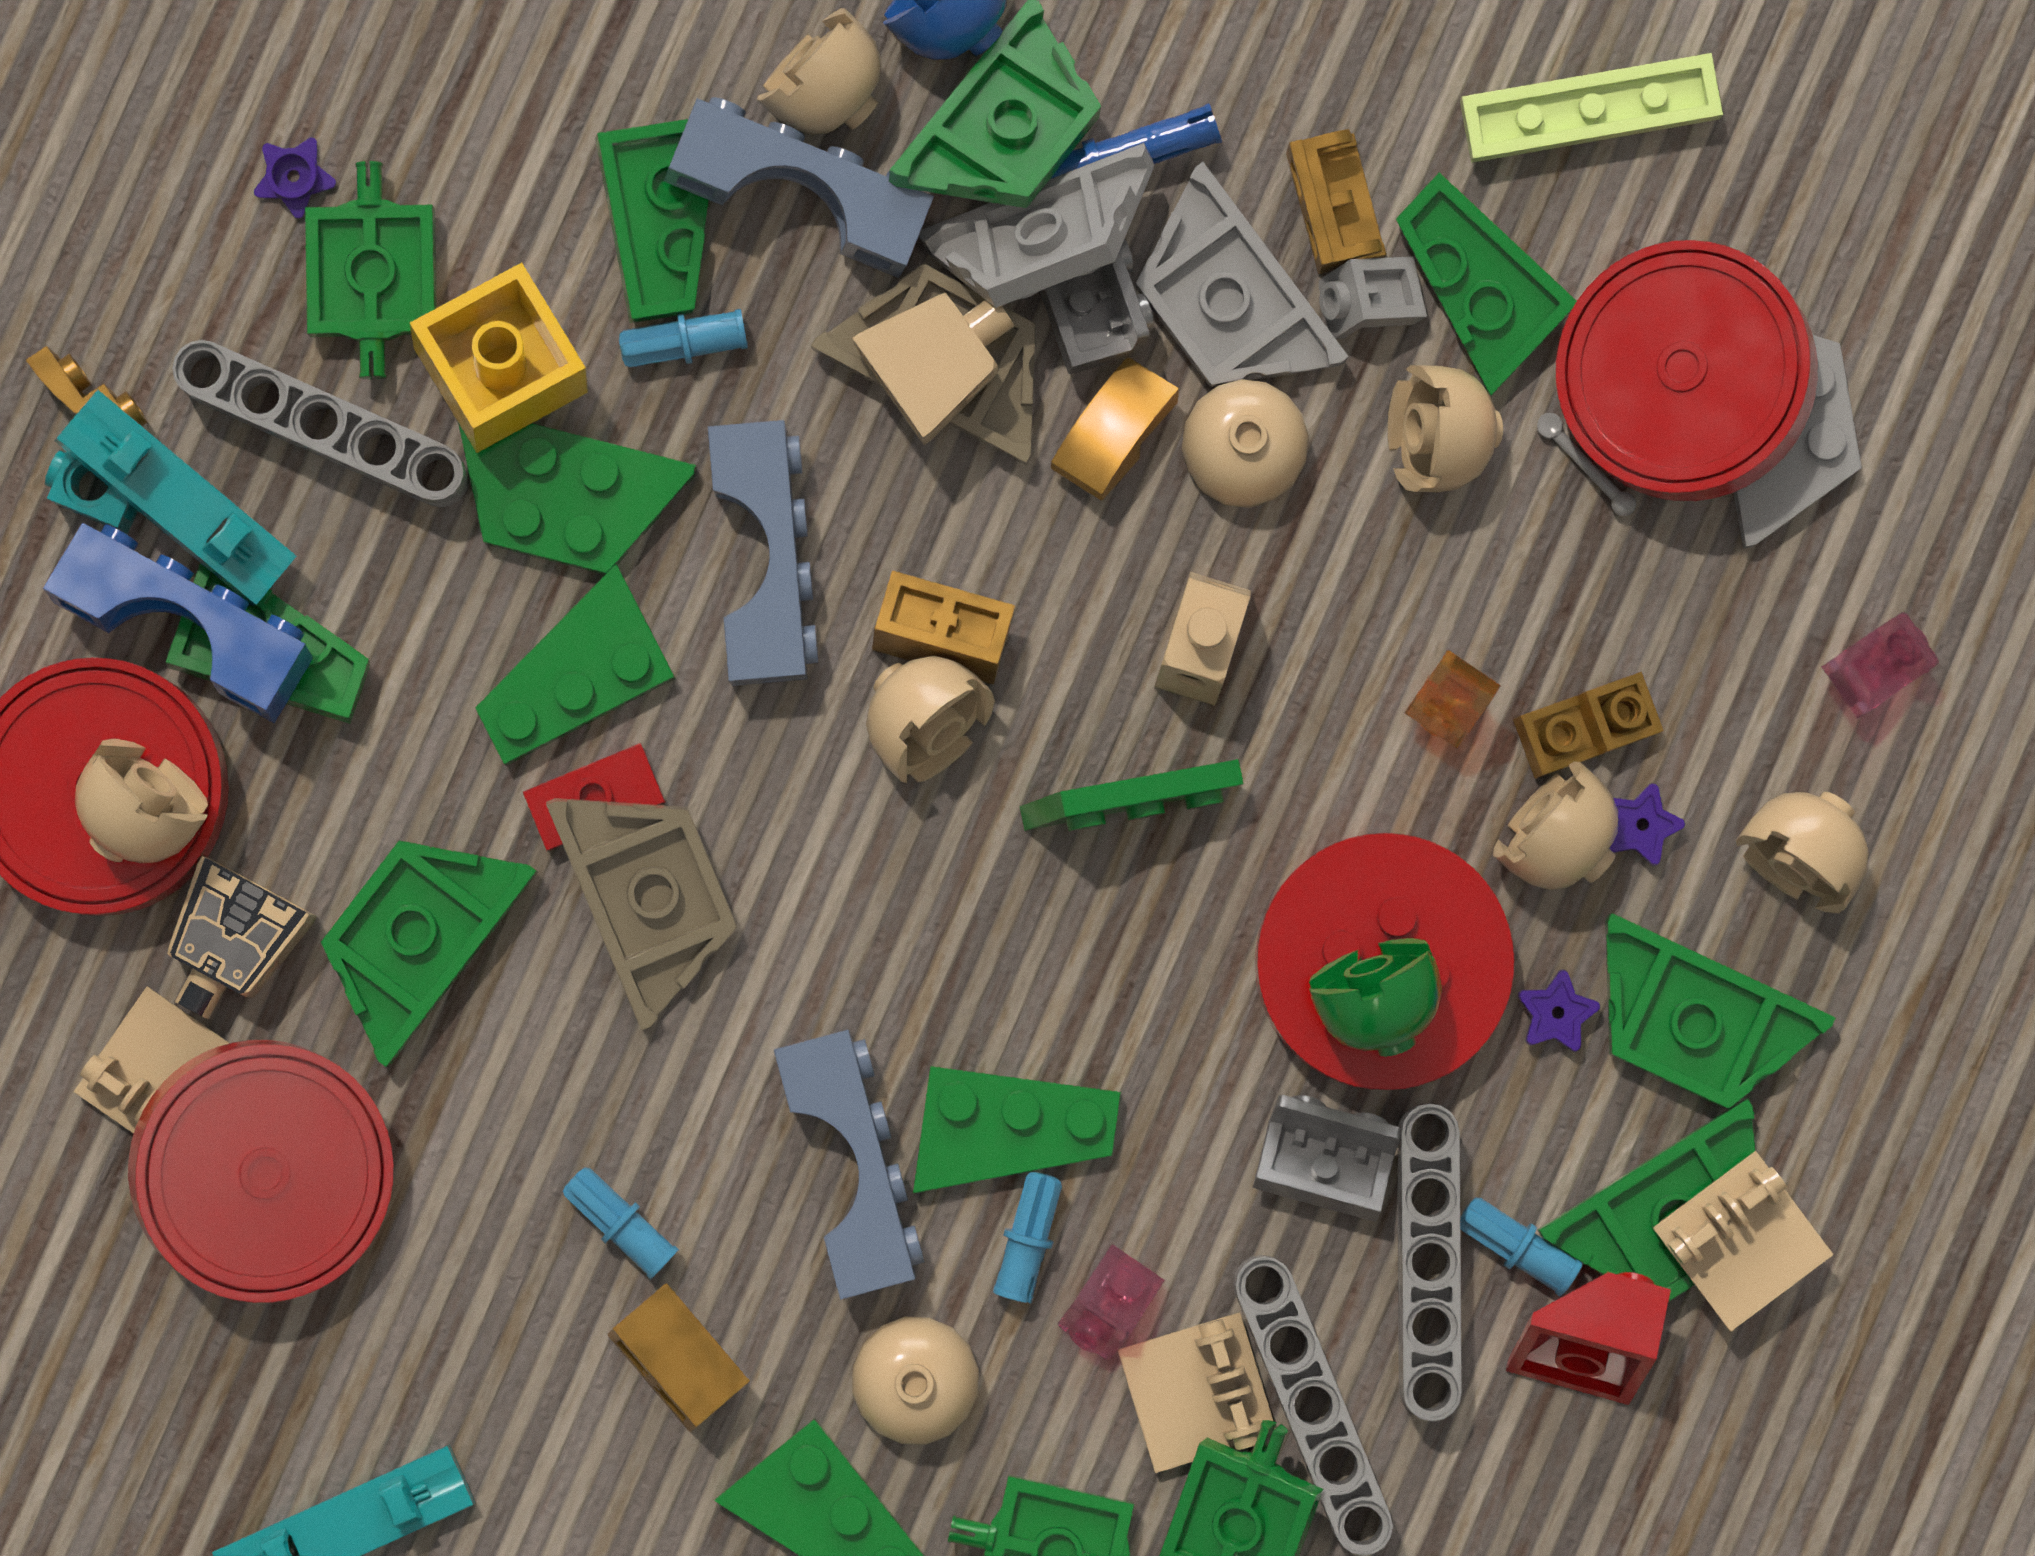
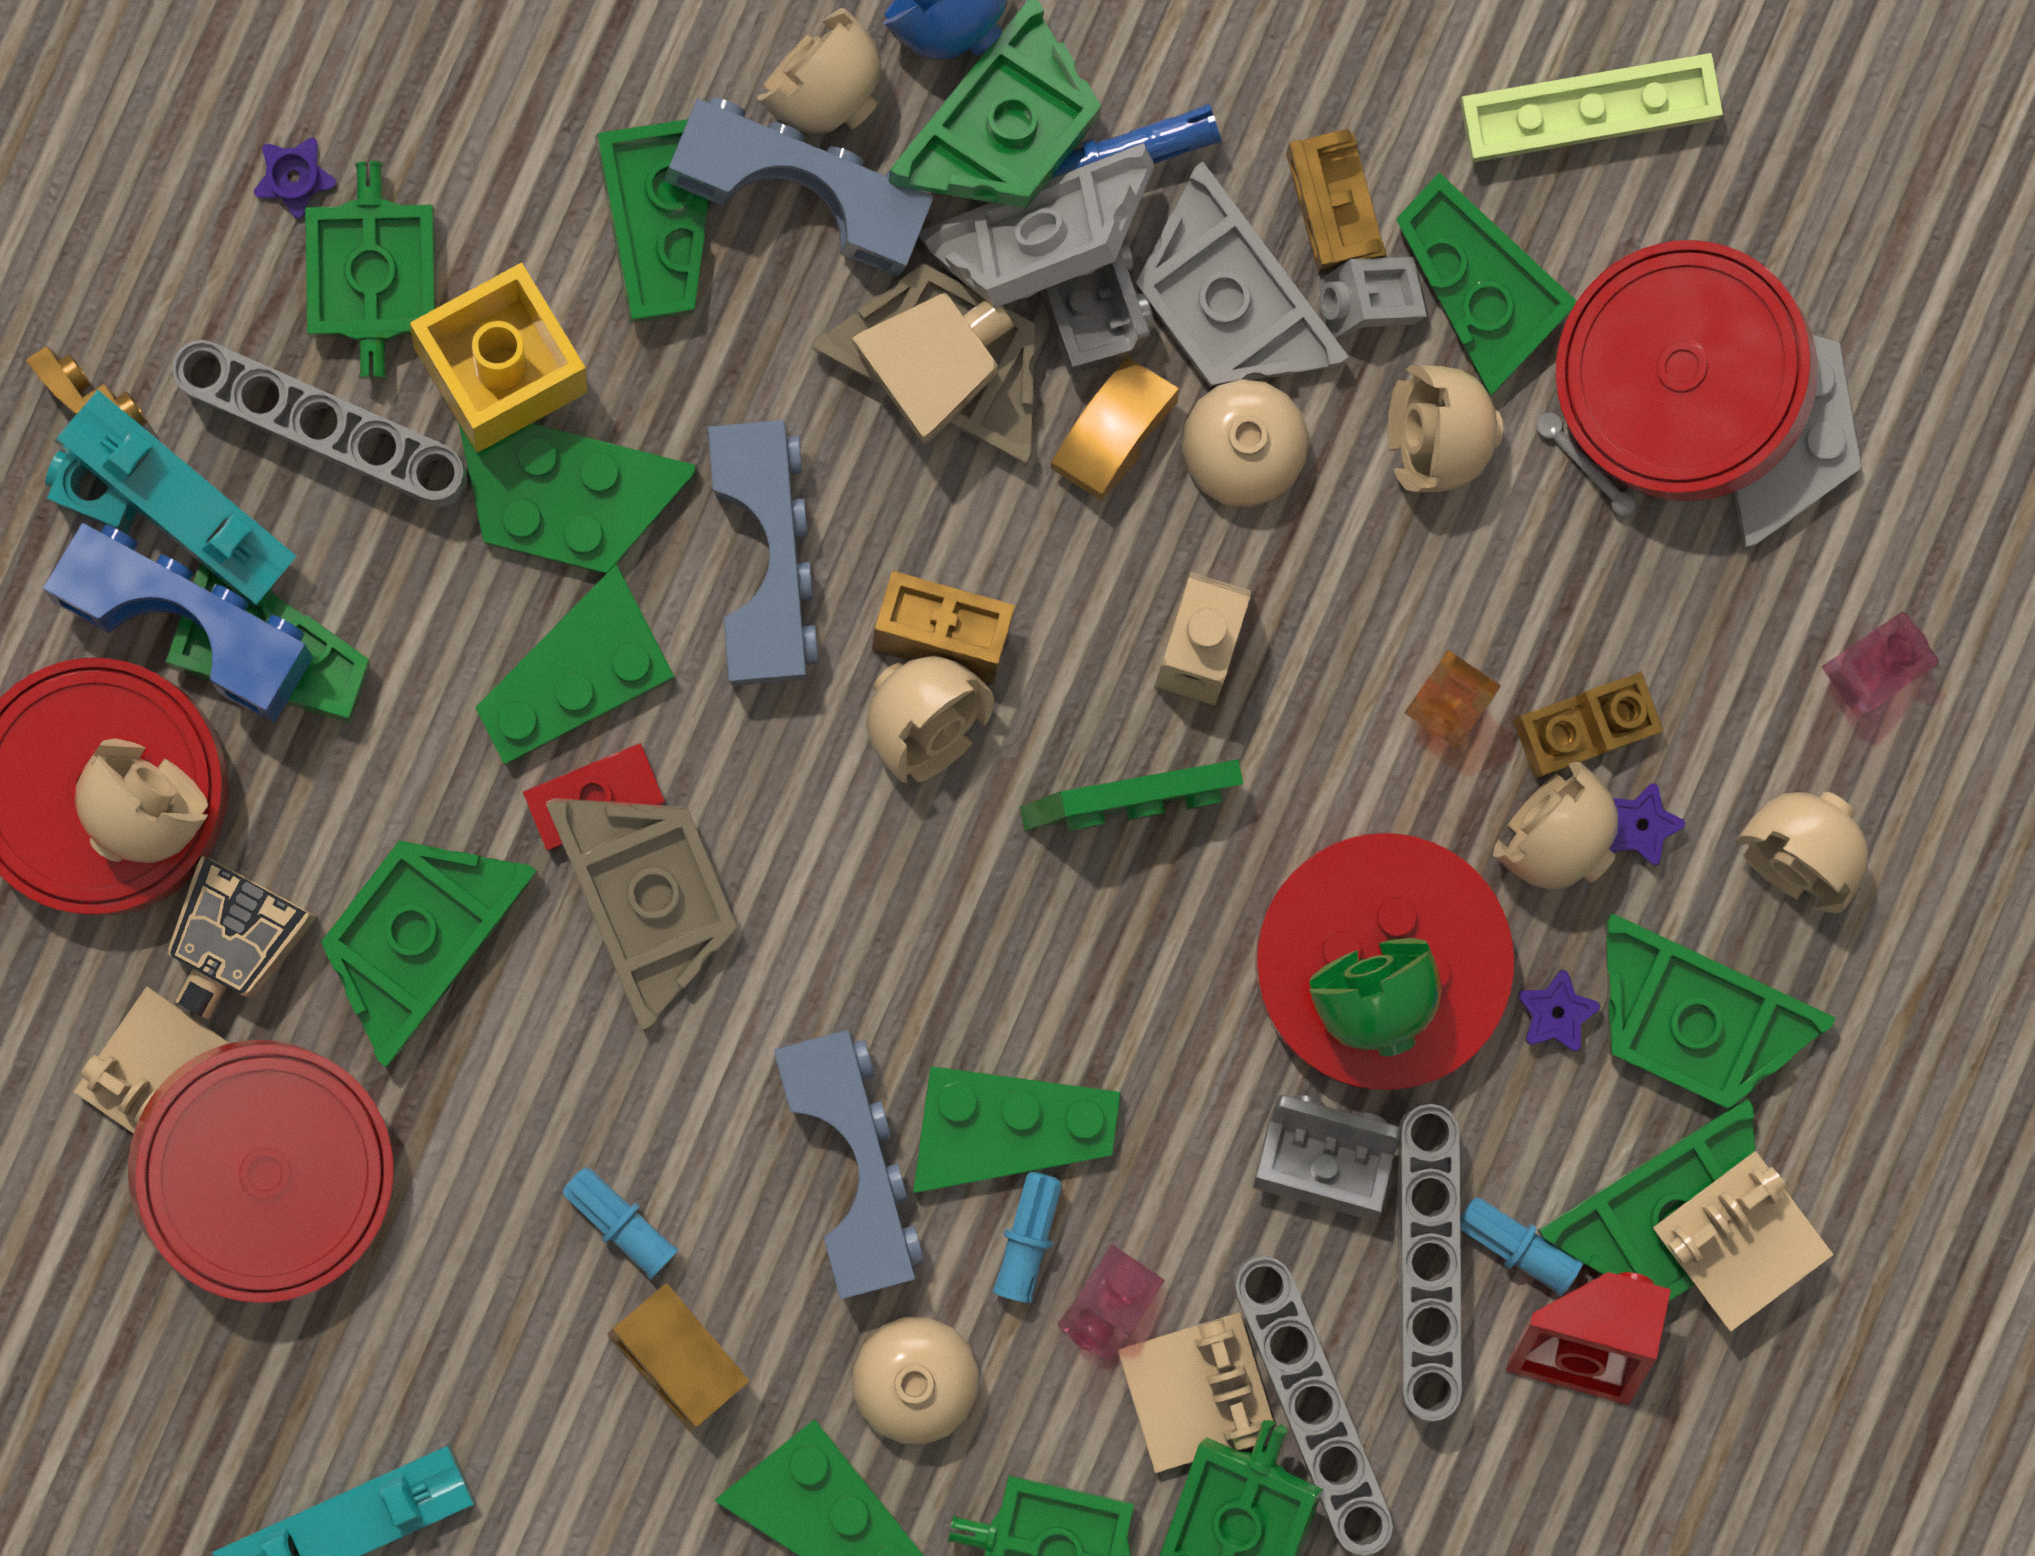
dark azure axle [619,309,748,368] -> none

